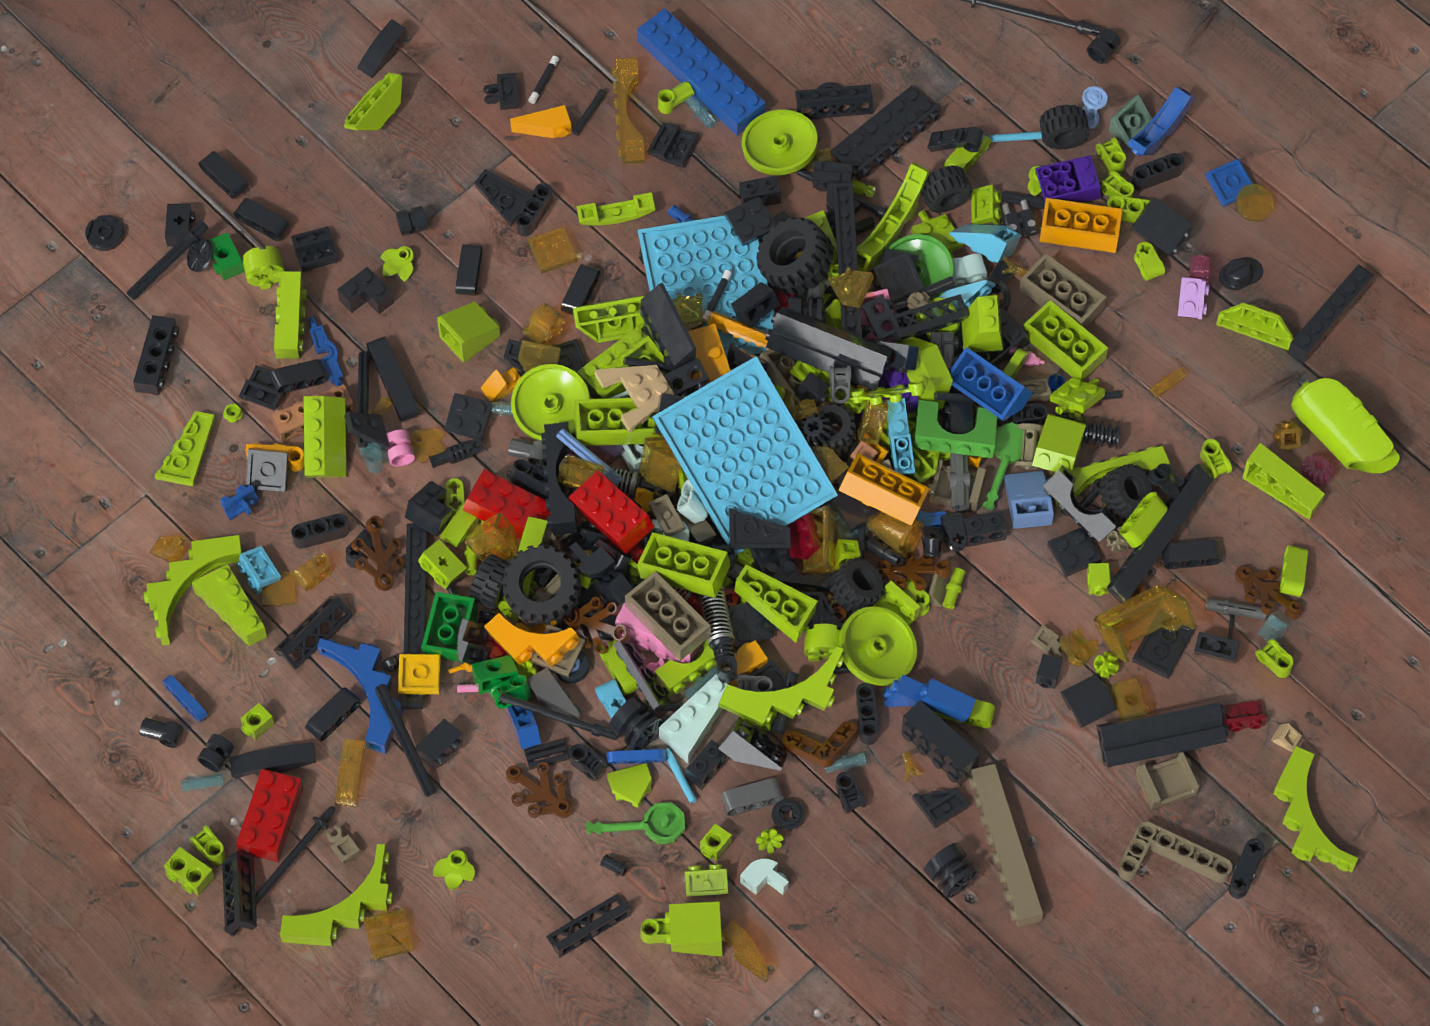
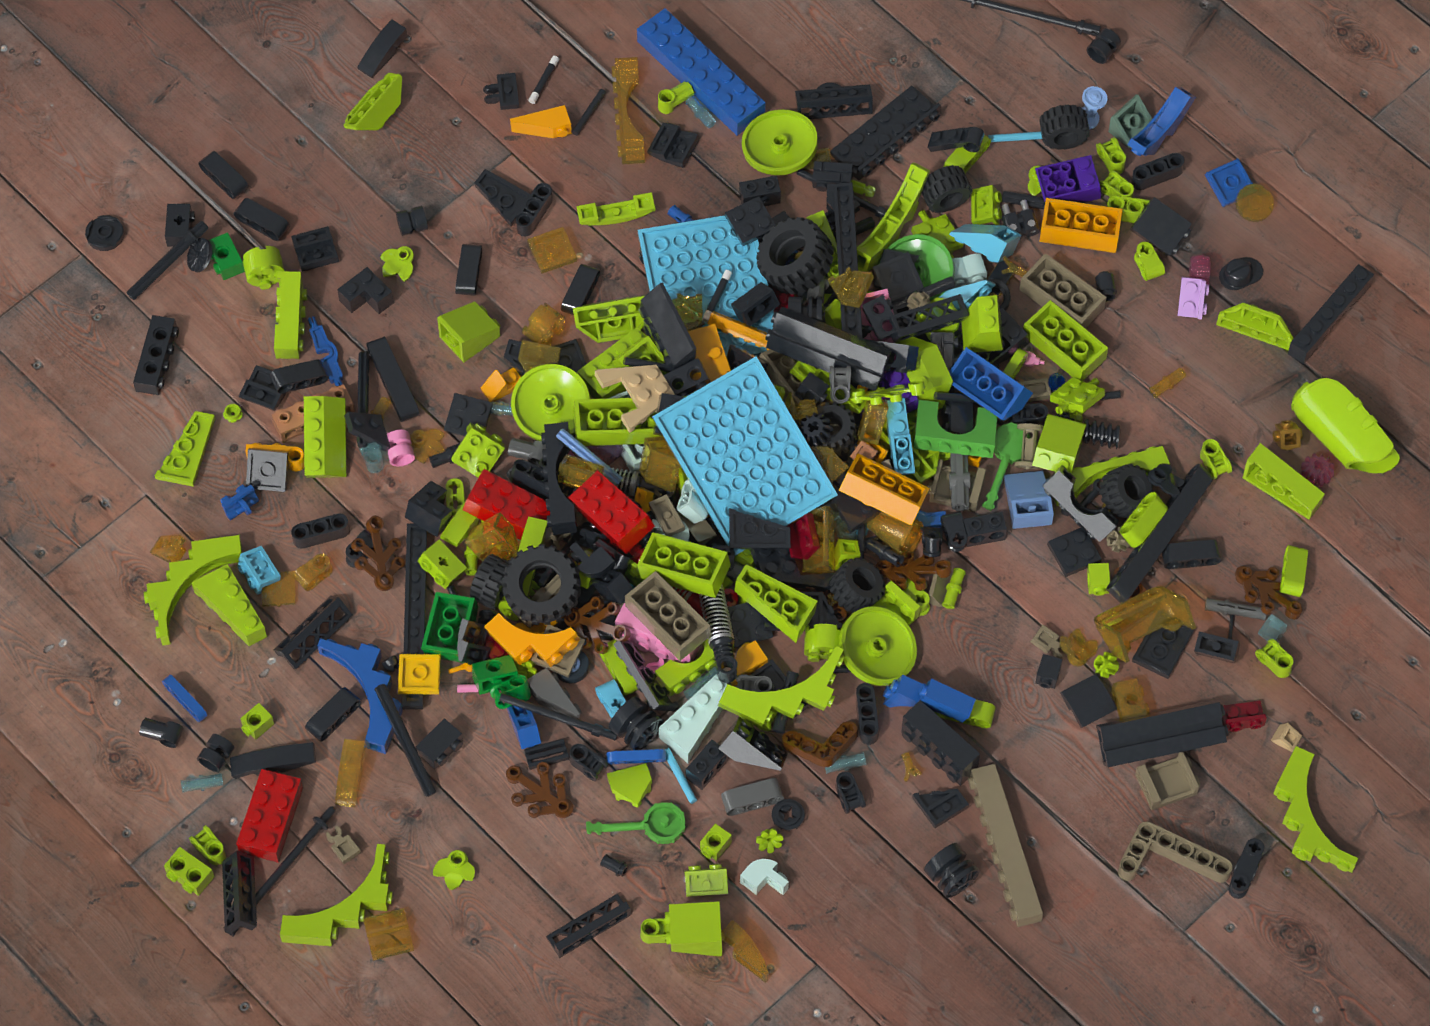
none -> lime bracket [451,422,505,478]
none -> black brick [1095,271,1117,301]

